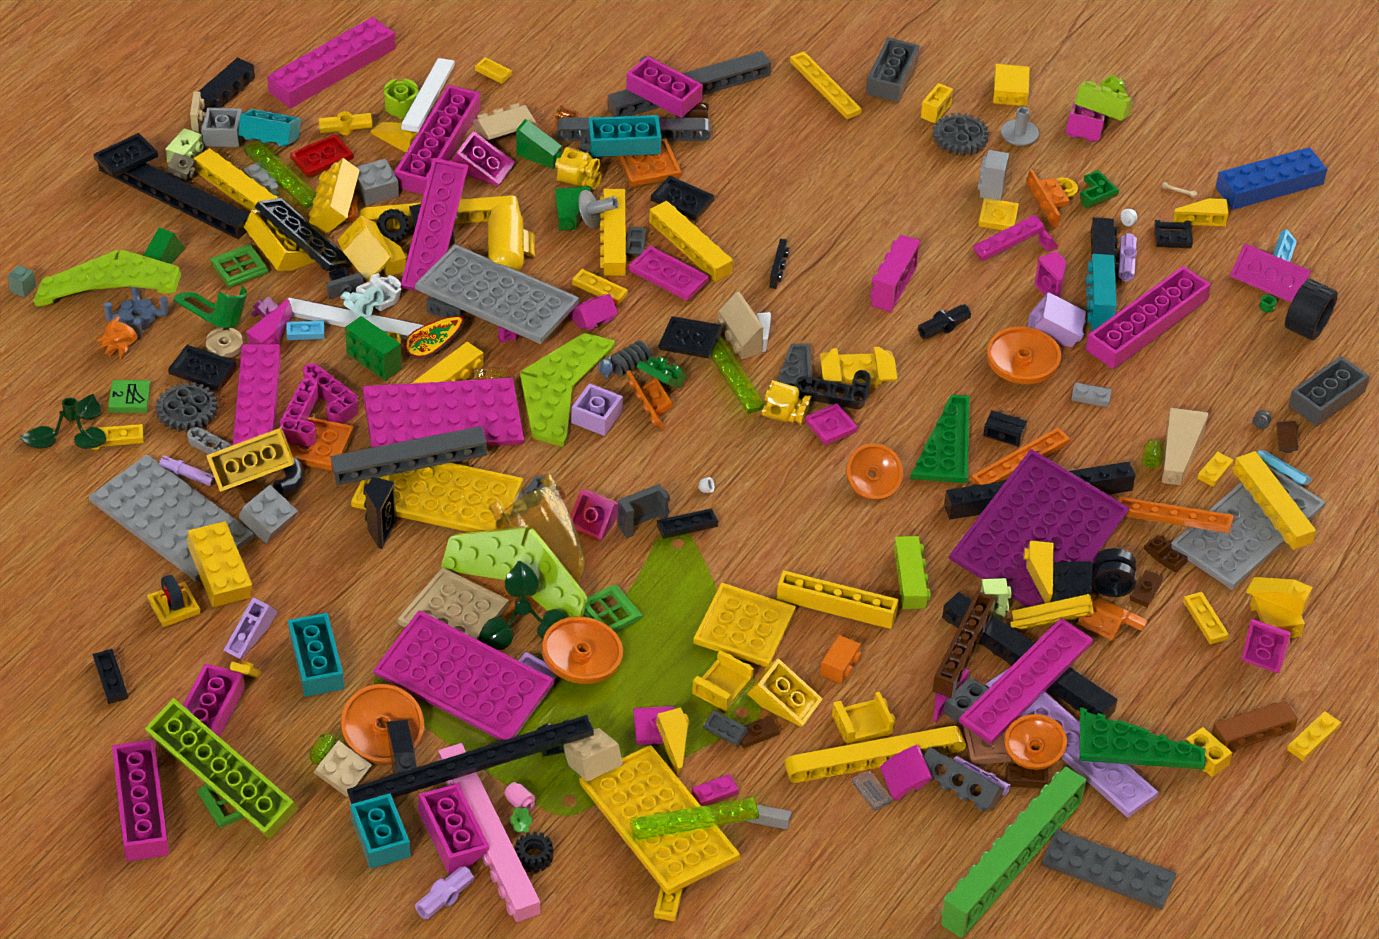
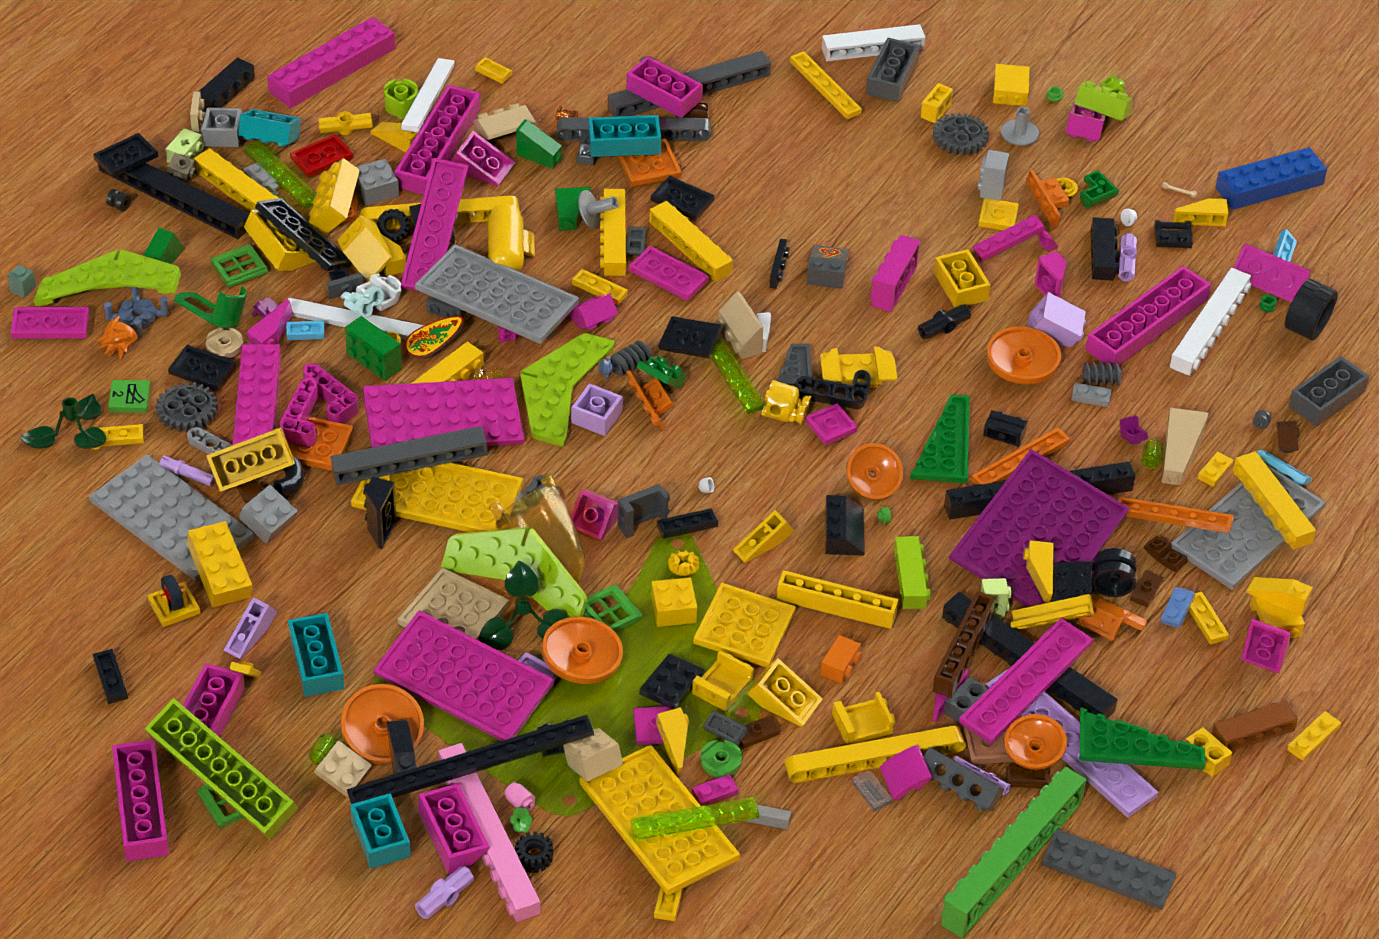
yellow piece [555,147,601,190] -> none
teal brick [1085,254,1117,331] -> none
none -> dark pink plate [11,307,90,339]
none -> pearl dark grey wheel [106,189,131,212]
none -> black plate [639,654,704,709]
none -> yellow brick [651,577,697,627]
none -> yellow gear [668,550,699,576]
none -> bright green plate [700,740,742,779]
none -> yellow slope [733,510,795,563]
none -> dark grey slope [807,245,849,289]
none -> white brick [822,24,925,61]
none -> black slope [825,495,864,556]
none -> bright green plate [877,506,891,525]
none -> yellow brick [933,249,991,307]
none -> bright green plate [1046,86,1063,102]
none -> dark grey piece [1082,362,1122,386]
none -> magenta bracket [1120,415,1148,444]
none -> medium blue plate [1160,587,1195,628]
none -> white brick [1170,267,1252,376]

